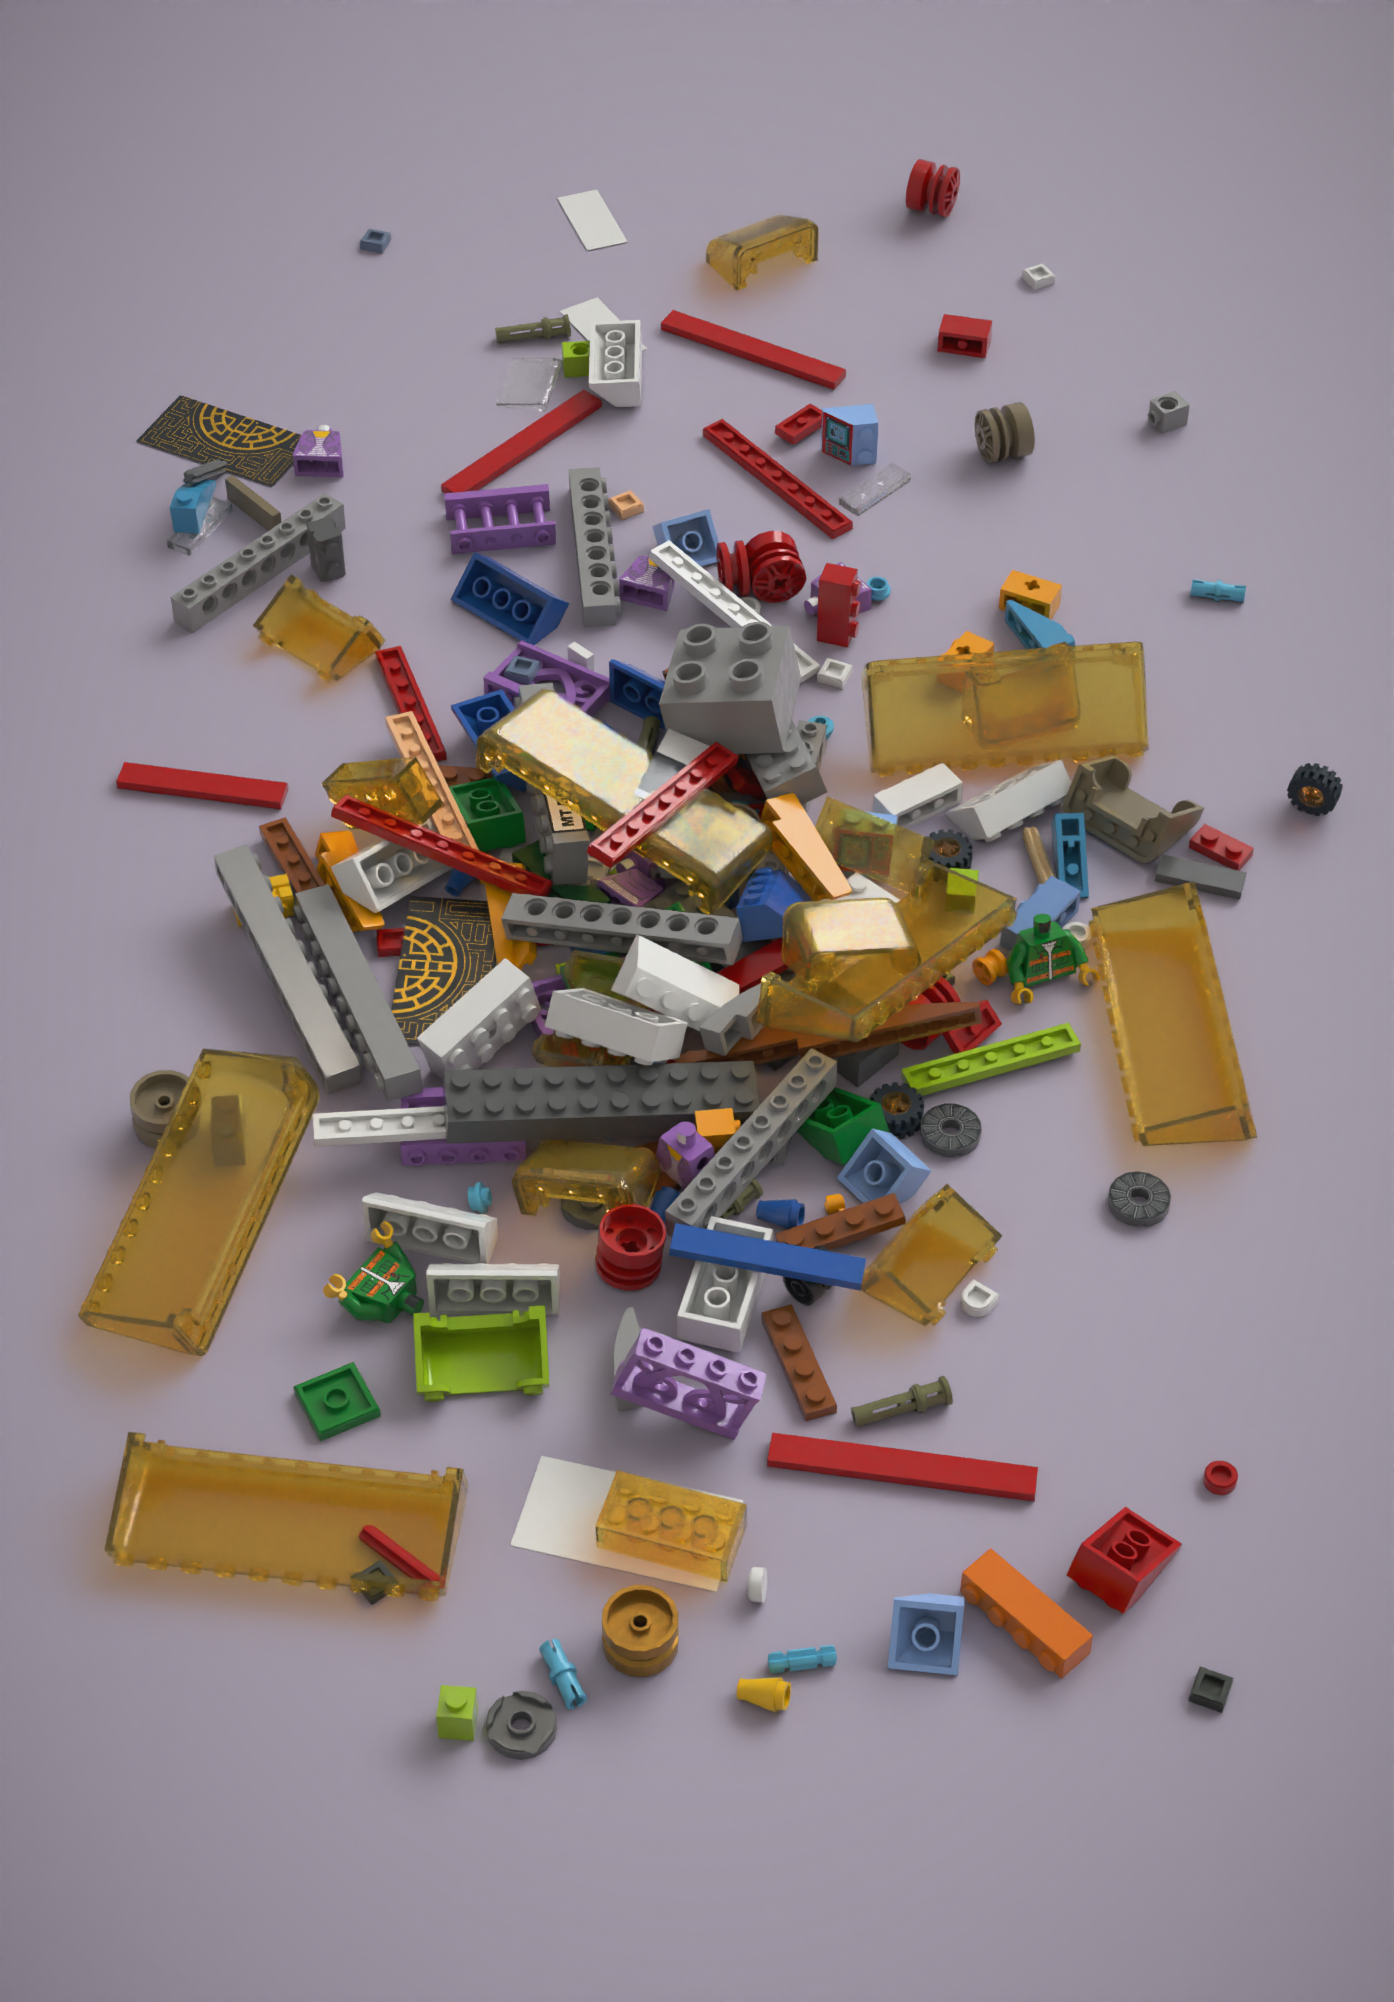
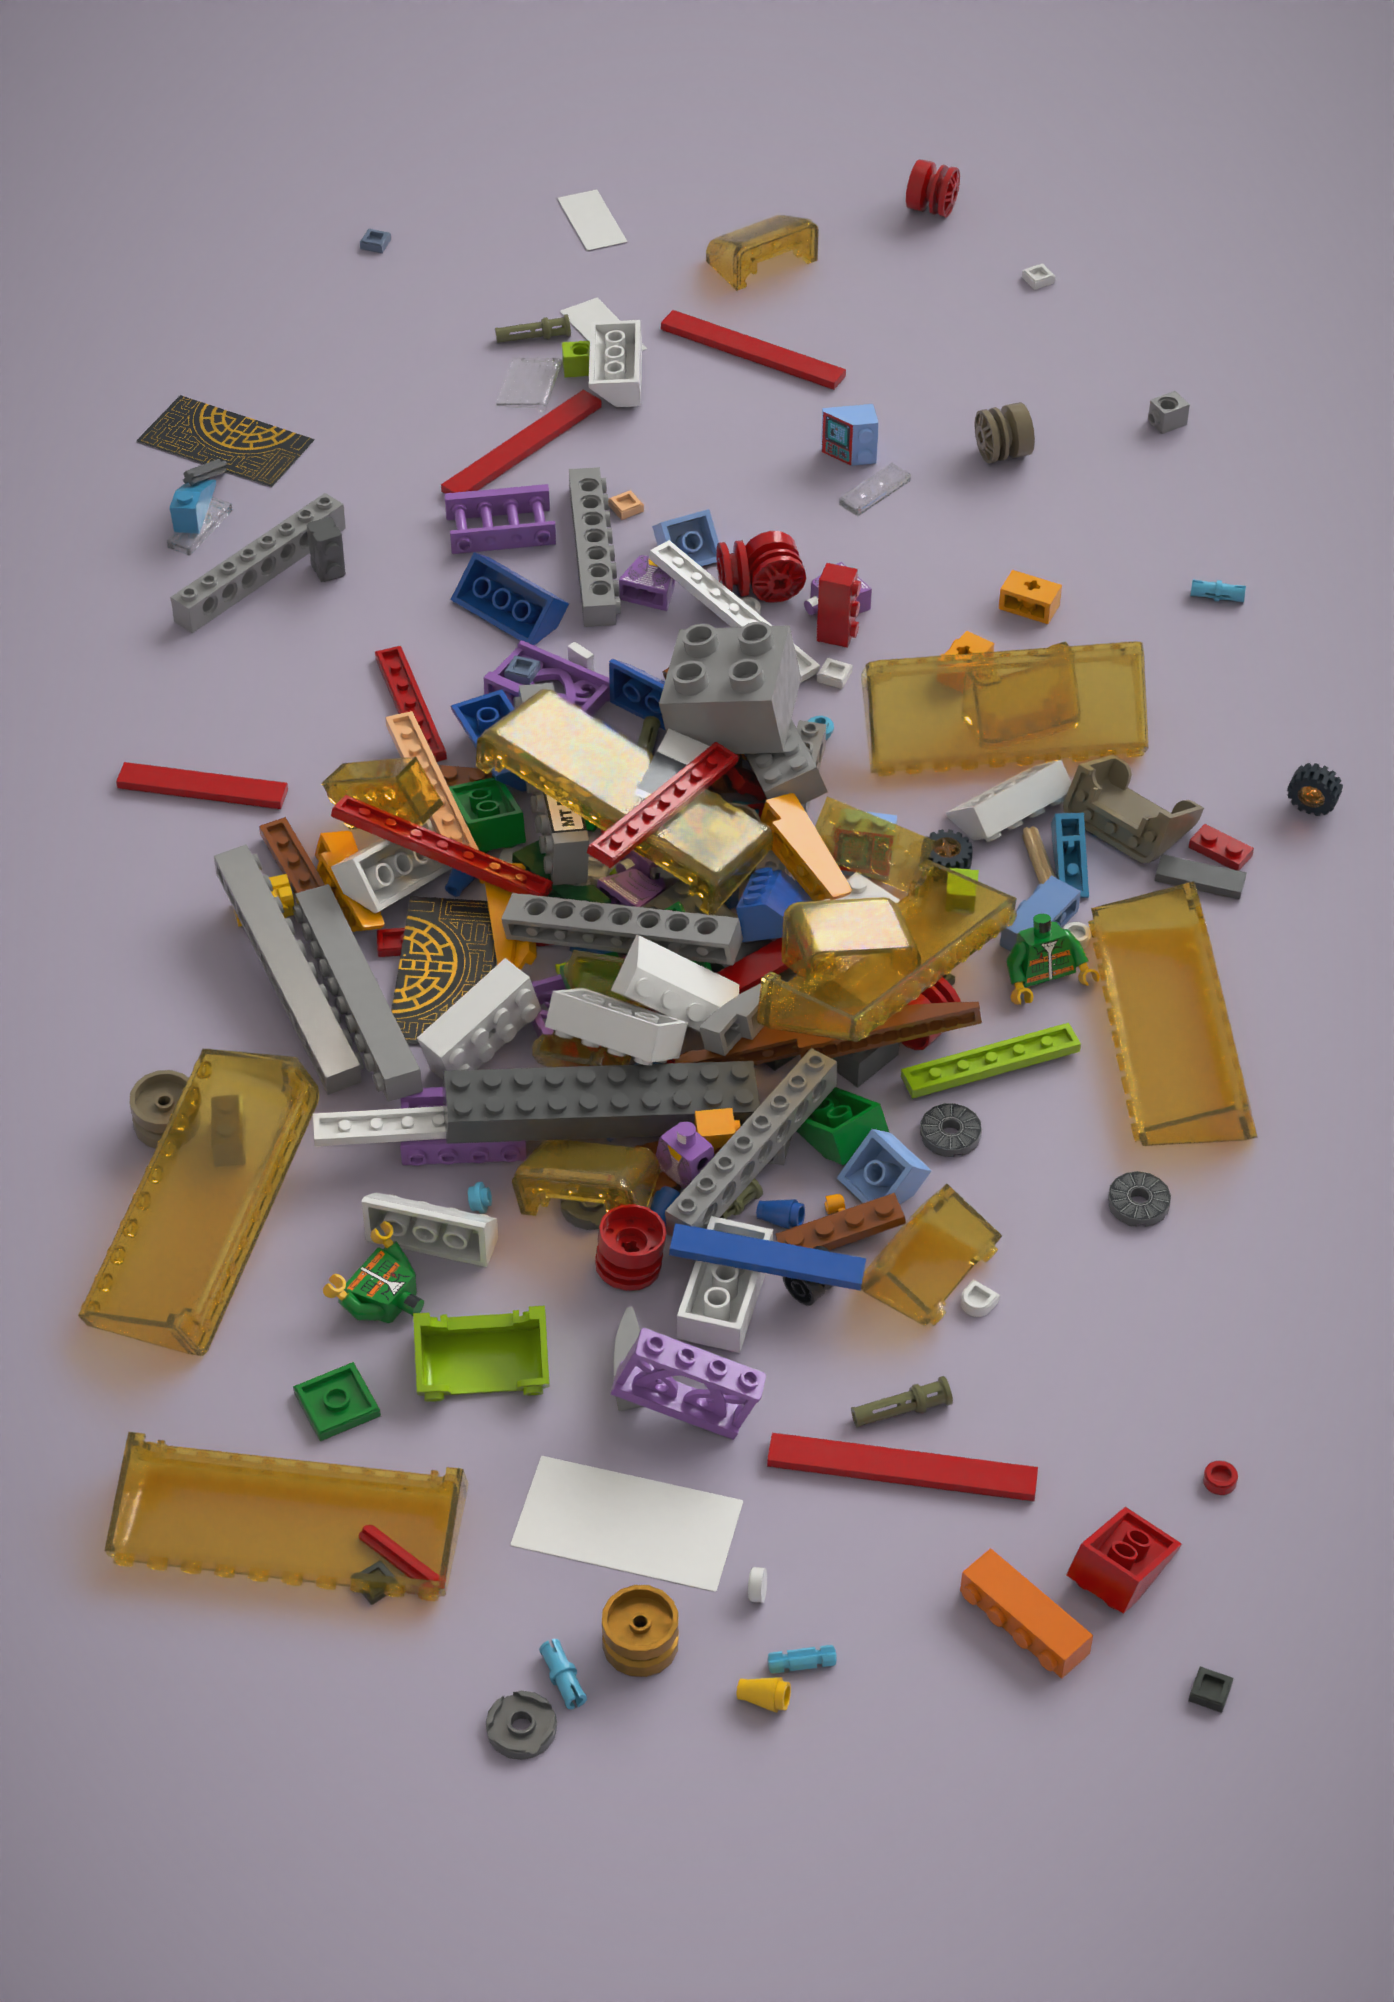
dark tan tile [225,475,282,531] -> none
clear yellow windscreen [253,574,386,682] -> none
medium lavender torso [293,425,344,477] -> none
white slope [426,1263,560,1315] -> none
lime brick [436,1685,478,1741] -> none
clear yellow brick [595,1470,747,1583] -> none
red tile [703,419,853,539] -> none
dark orange plate [761,1304,837,1421] -> none
red plate [775,403,822,445] -> none
medium azure plate [866,577,891,601] -> none
black wheel [870,1082,924,1140] -> none
white brick [873,763,963,834] -> none
light blue slope [888,1593,964,1676] -> none
red brick [937,314,993,358] -> none
red plate [942,1000,1002,1054] -> none
light orange wheel [972,949,1008,986] -> none
dark azure slope [1005,600,1076,671] -> none

